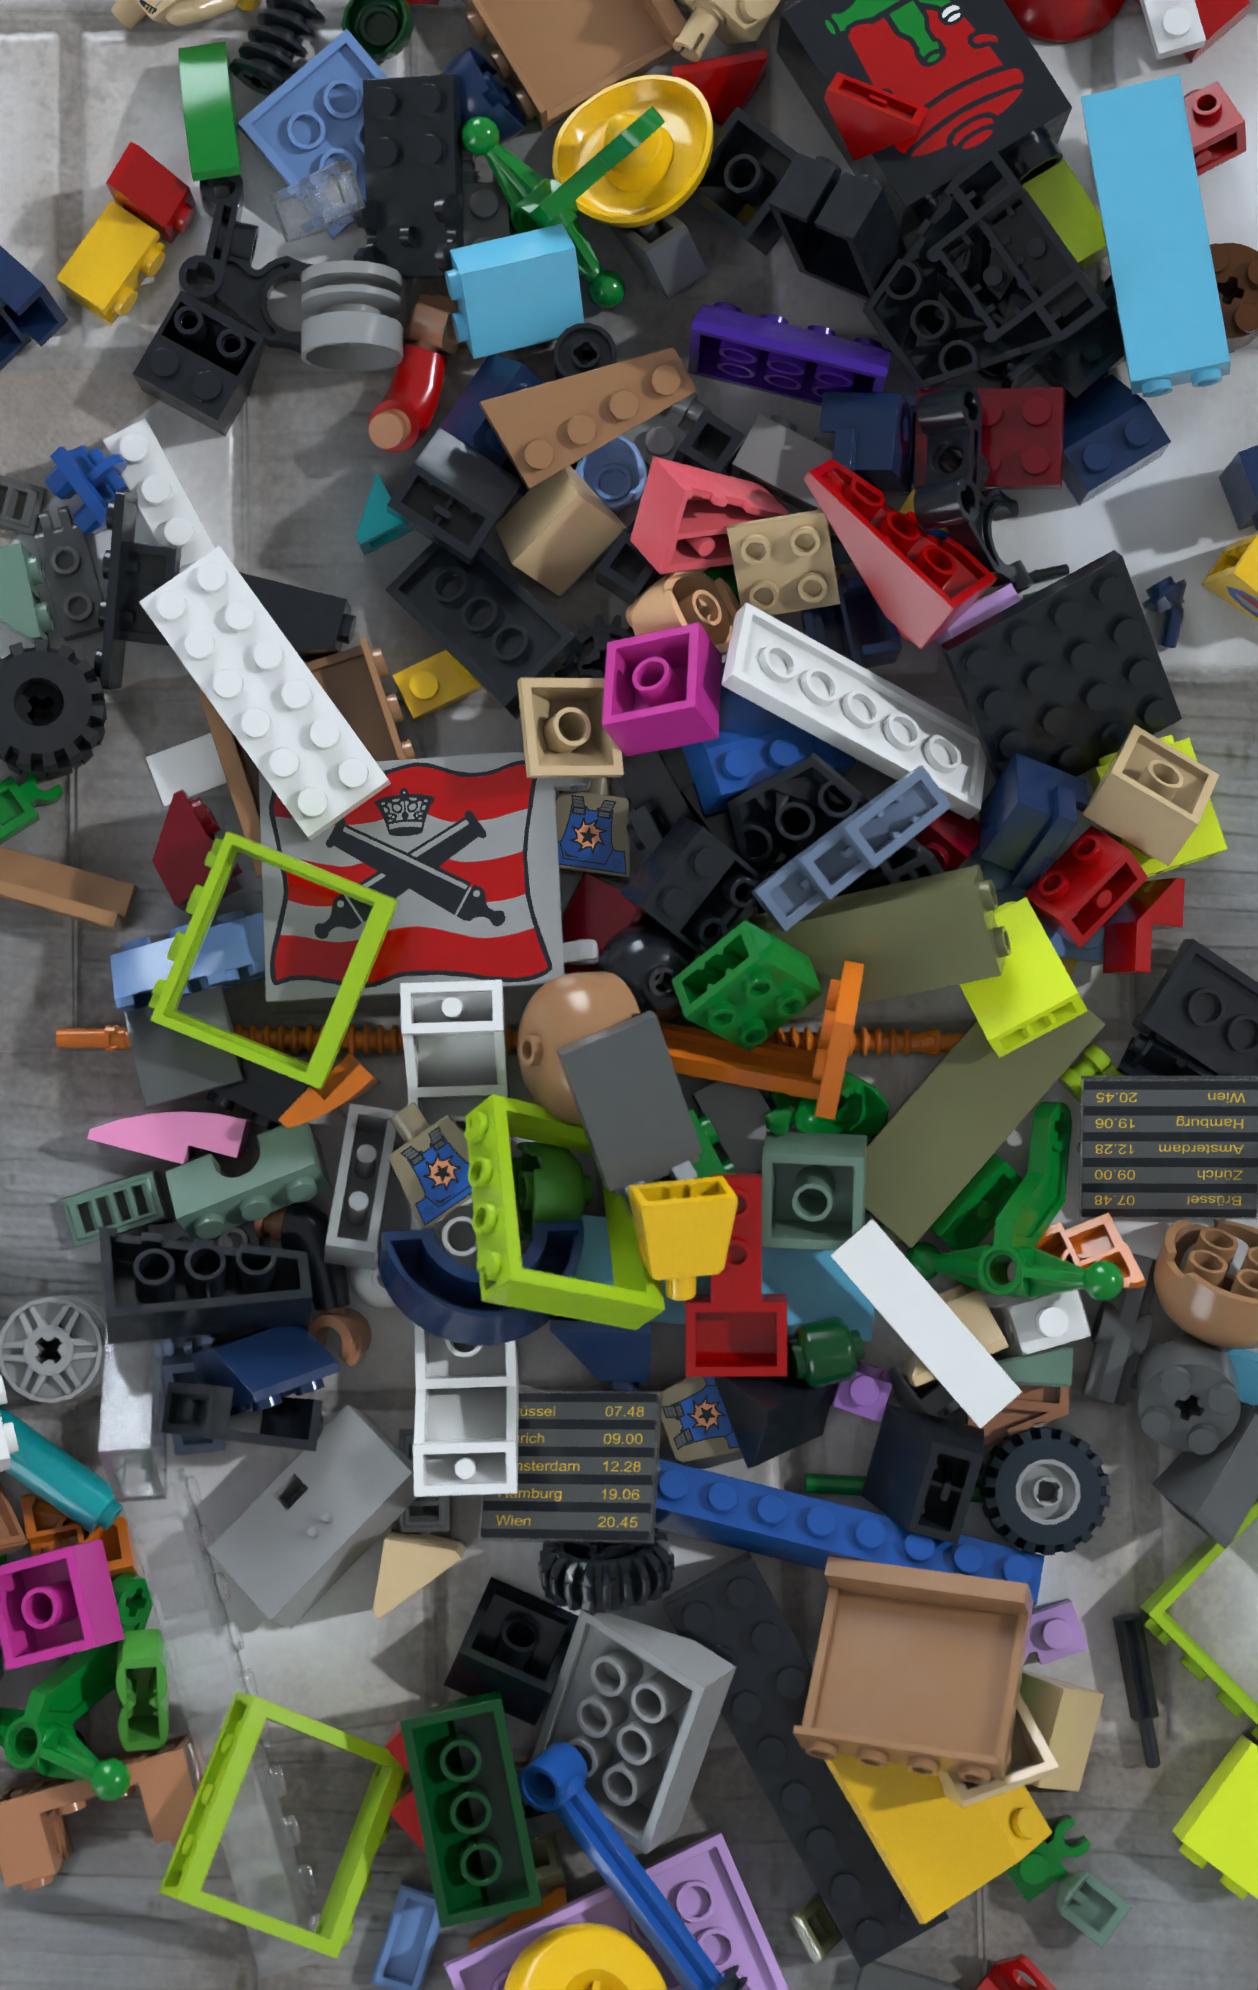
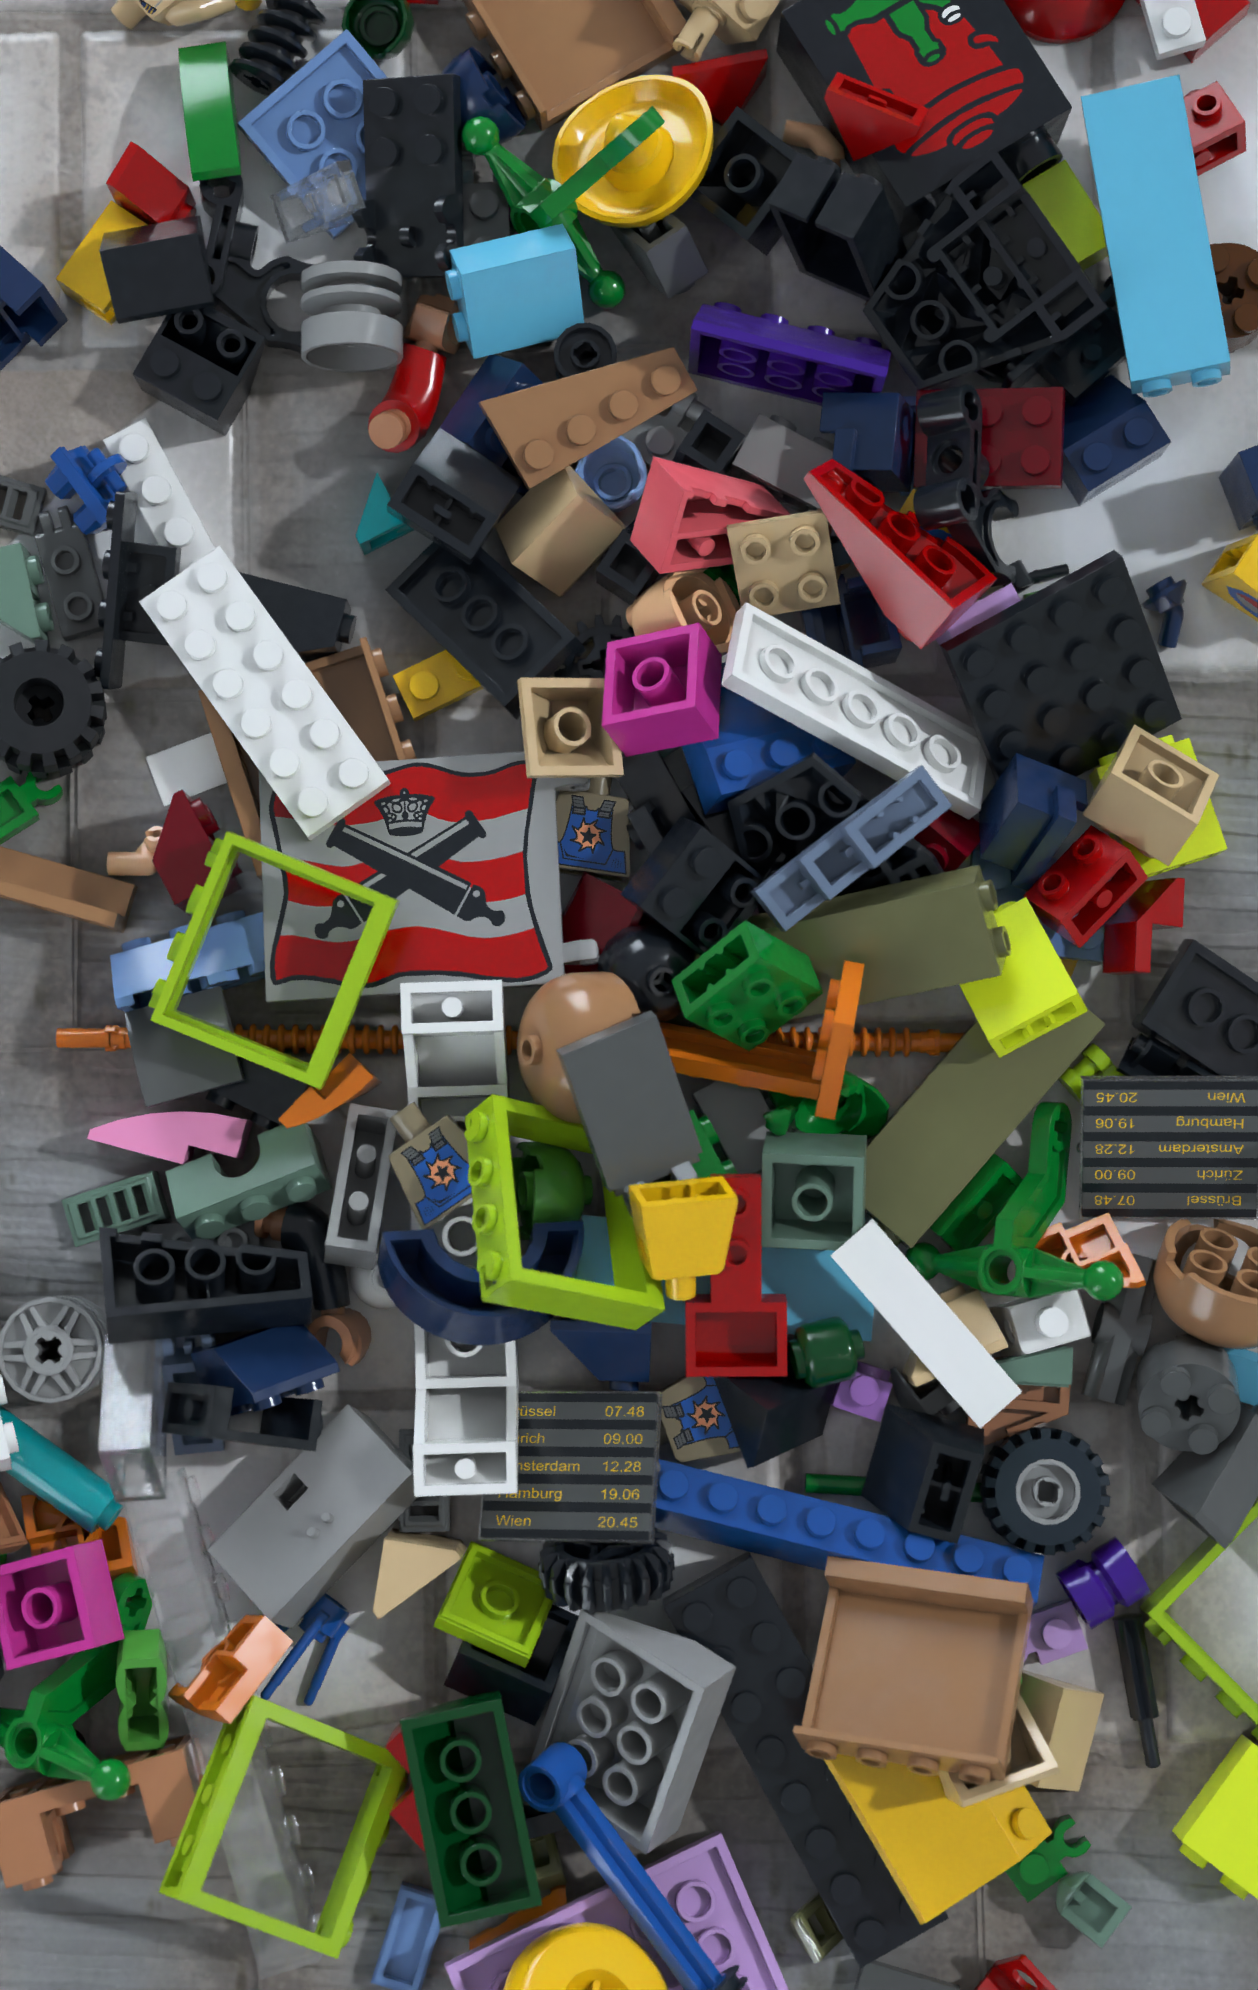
none -> black slope [99,215,215,324]
none -> light nougat arm [107,826,163,876]
none -> orange slope [167,1615,294,1724]
none -> blue plant [260,1593,350,1706]
none -> lime tile [433,1541,553,1668]
none -> light nougat arm [783,119,845,167]
none -> dark purple wheel [1055,1537,1150,1630]

